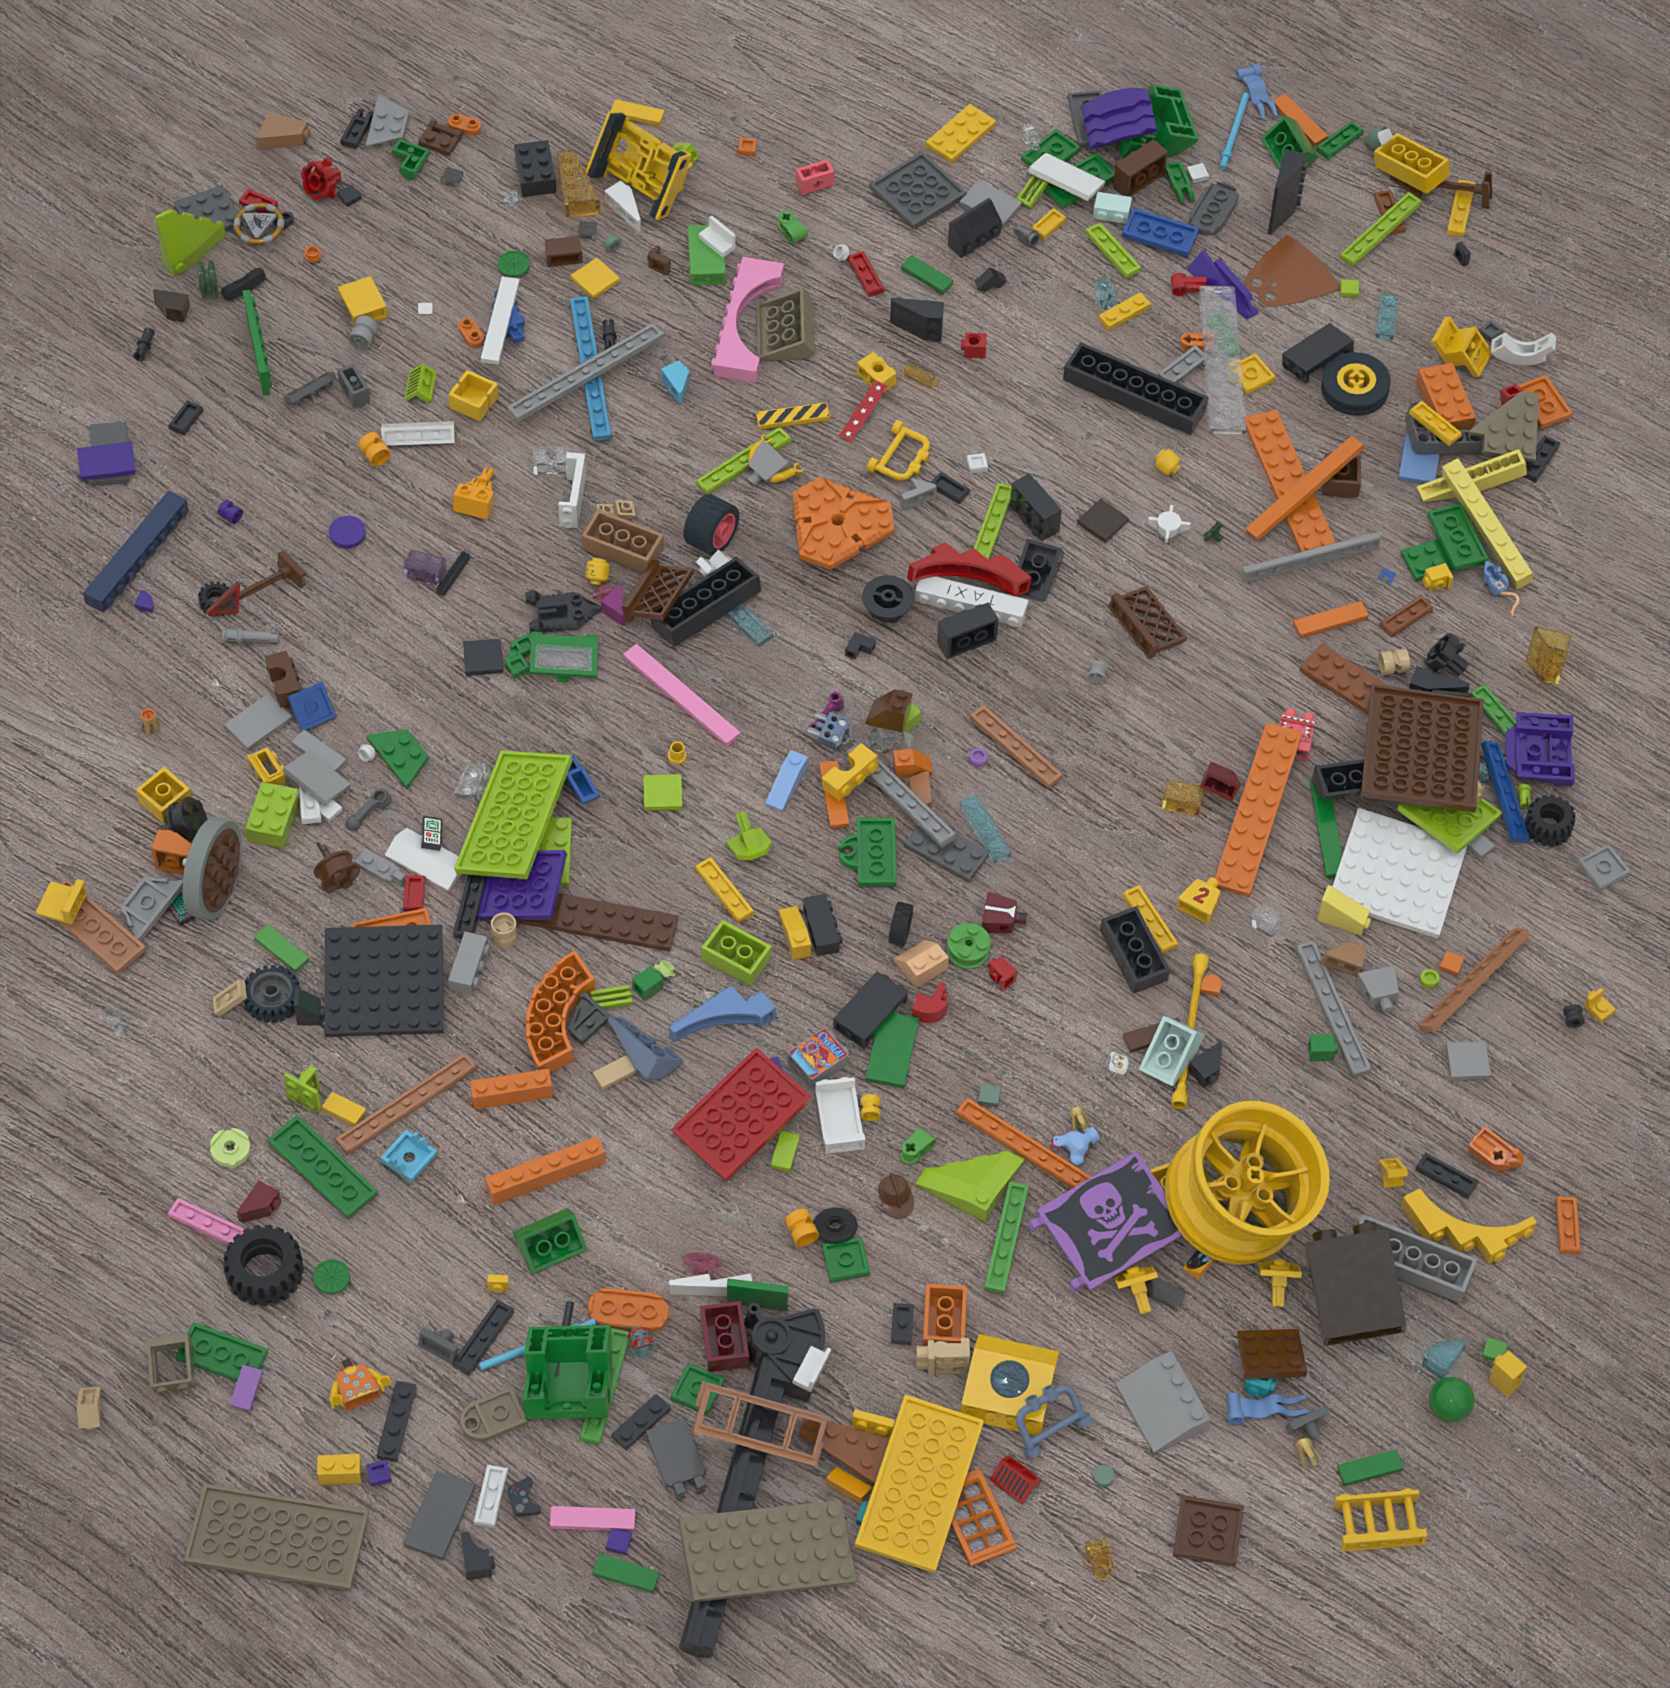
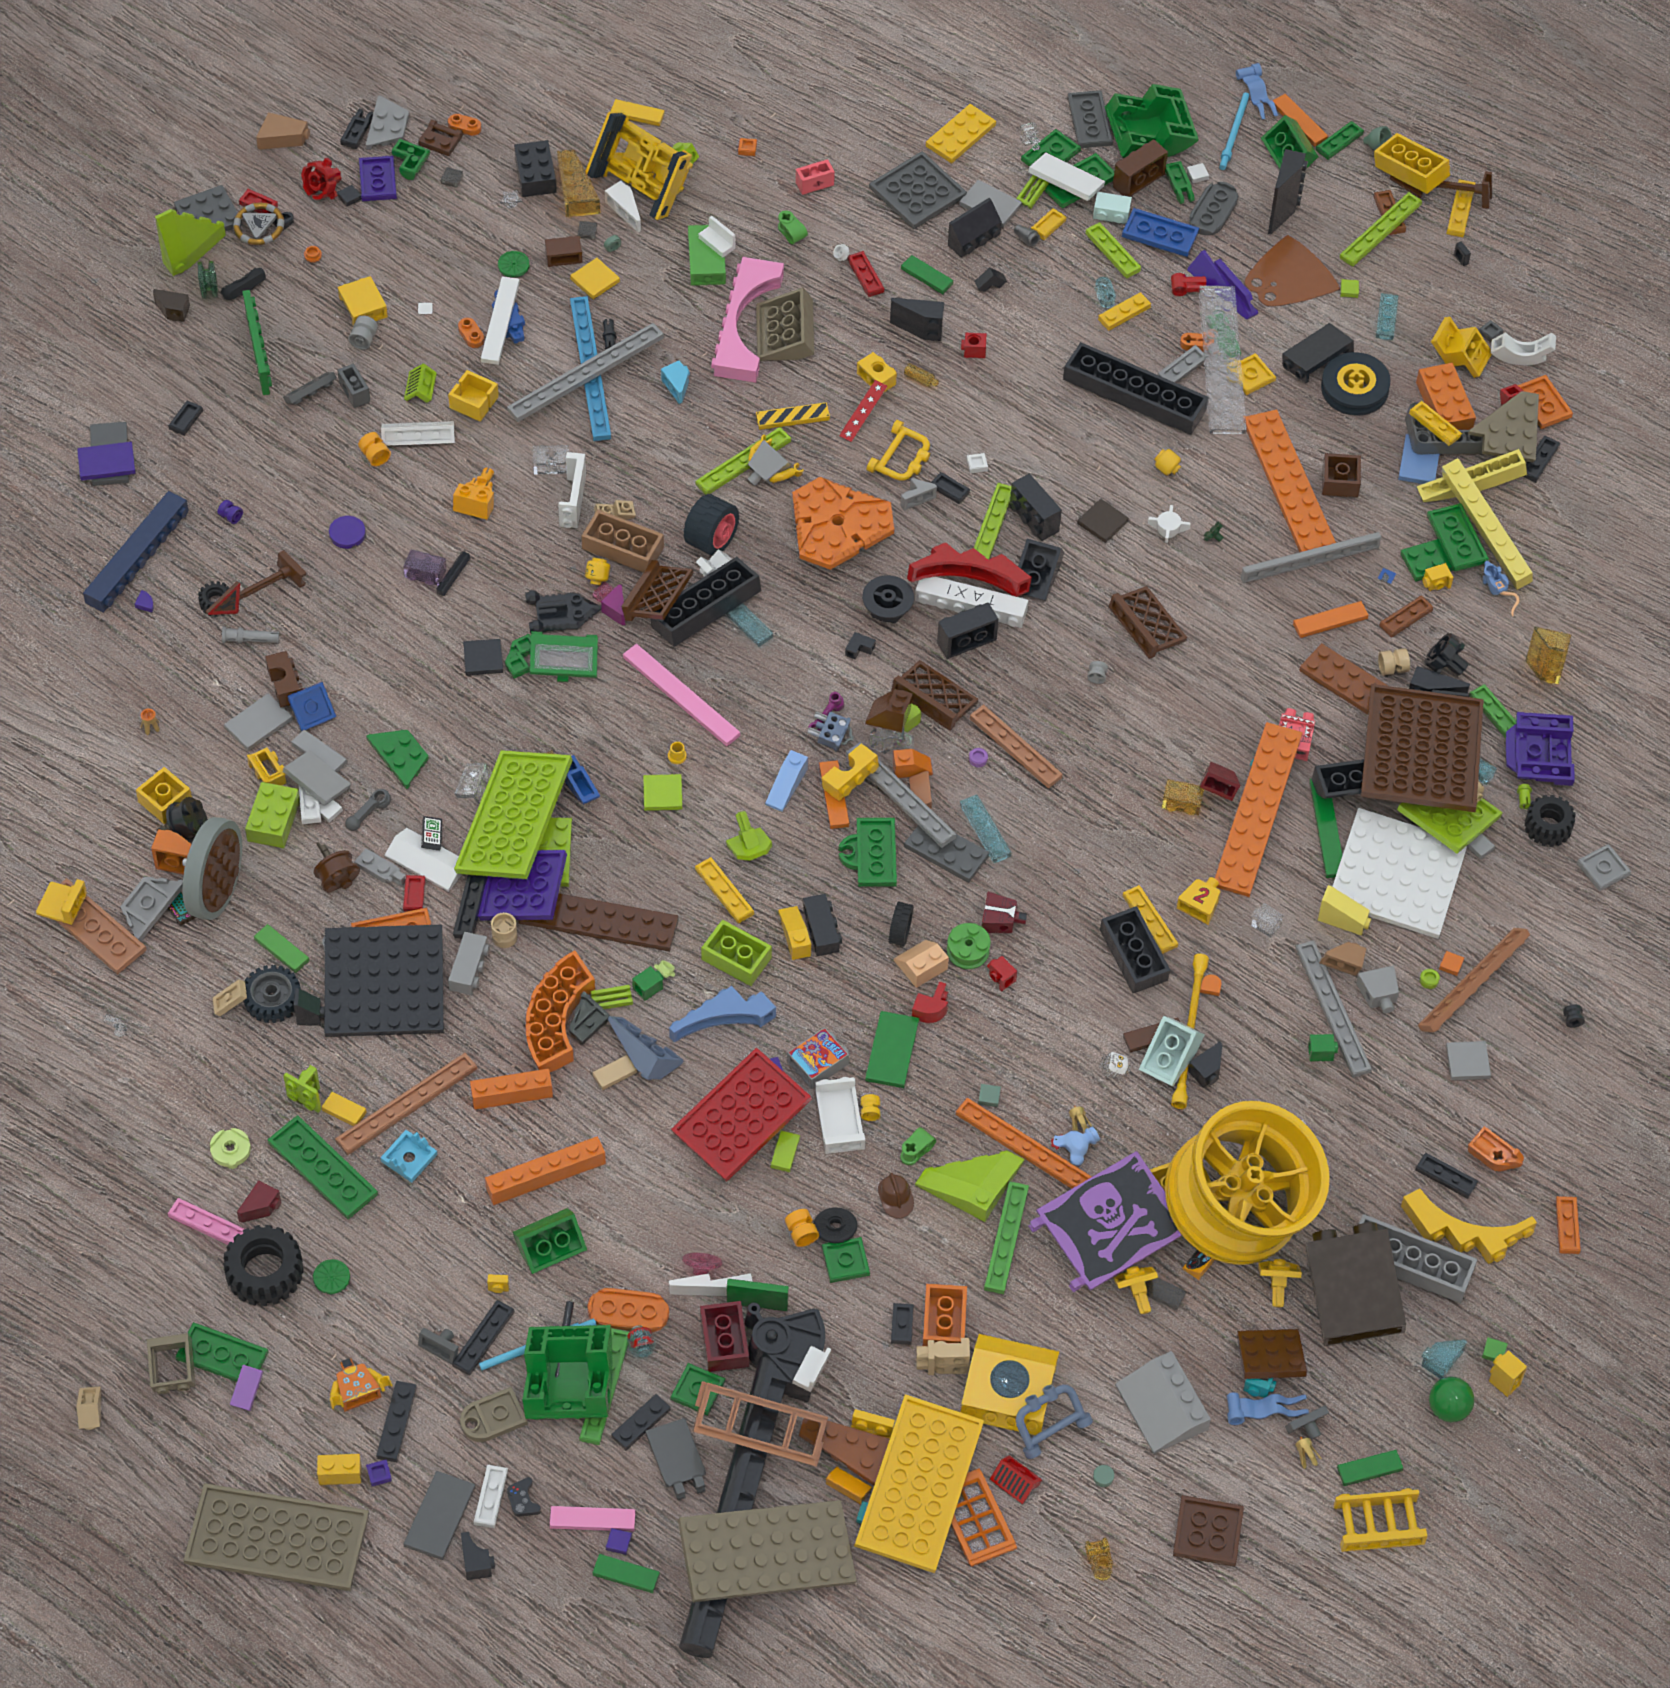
black pin [133,328,155,361] -> none
white plate [358,744,375,762] -> none
reddish brown bracket [647,245,670,275] -> none
black panel [833,971,908,1049] -> none
dark purple slope [1082,88,1157,150] -> none
orange tile [1245,436,1365,541] -> none
white piece [1378,128,1393,145] -> none
yellow slope [1378,1158,1408,1188] -> none
blue tile [1481,741,1530,843] -> none
yellow bracket [1584,988,1616,1023] -> none
none -> dark purple tile [359,156,397,201]
none -> reddish brown fence [891,660,979,731]

